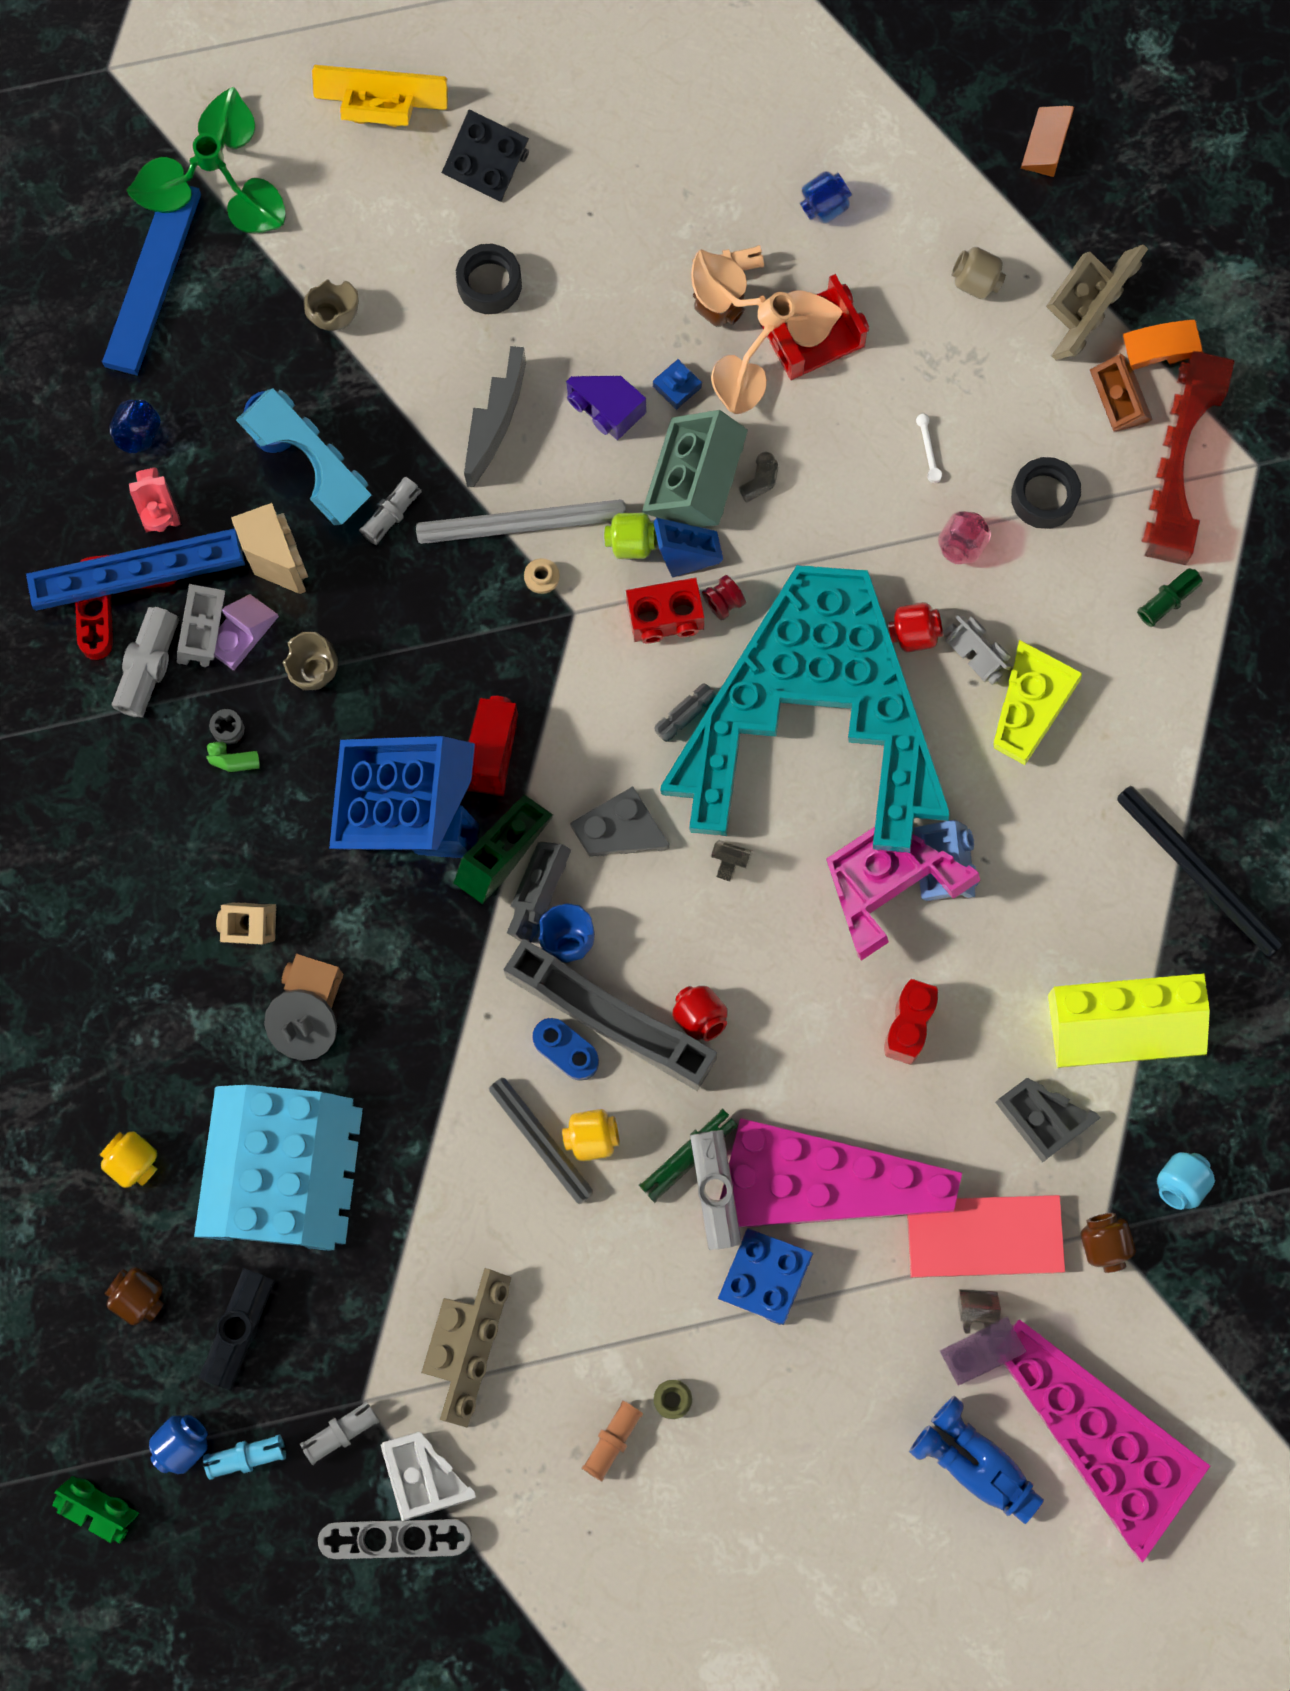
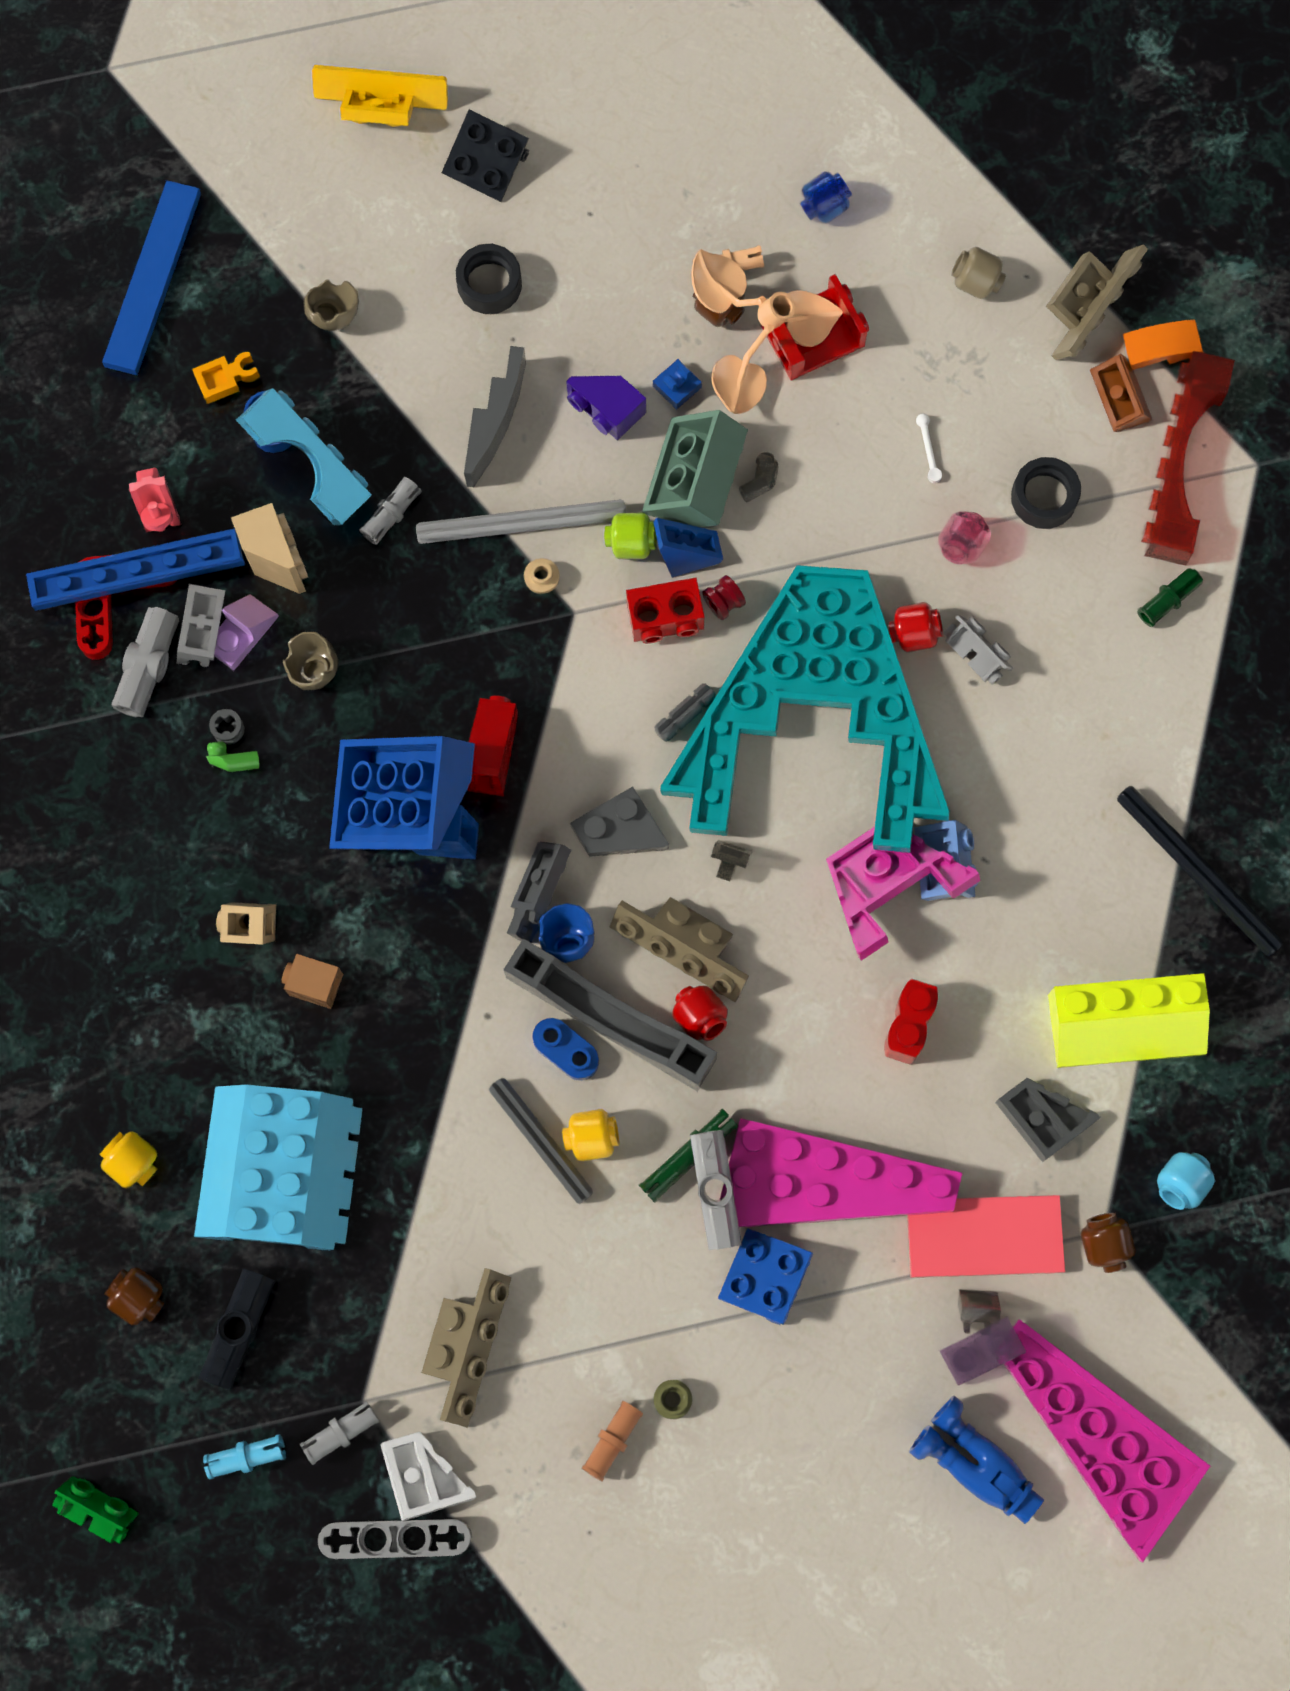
clear blue head [109,400,161,453] -> none
green plant [127,87,286,234] -> none
blue head [149,1415,207,1474] -> none
dark grey piece [264,989,337,1061] -> none
dark green slope [453,794,553,904] -> none
neon yellow wing [993,640,1082,765] -> none
slope [1021,106,1074,177] -> none
none -> light orange plate [192,352,260,404]
none -> dark tan bracket [609,897,749,1002]

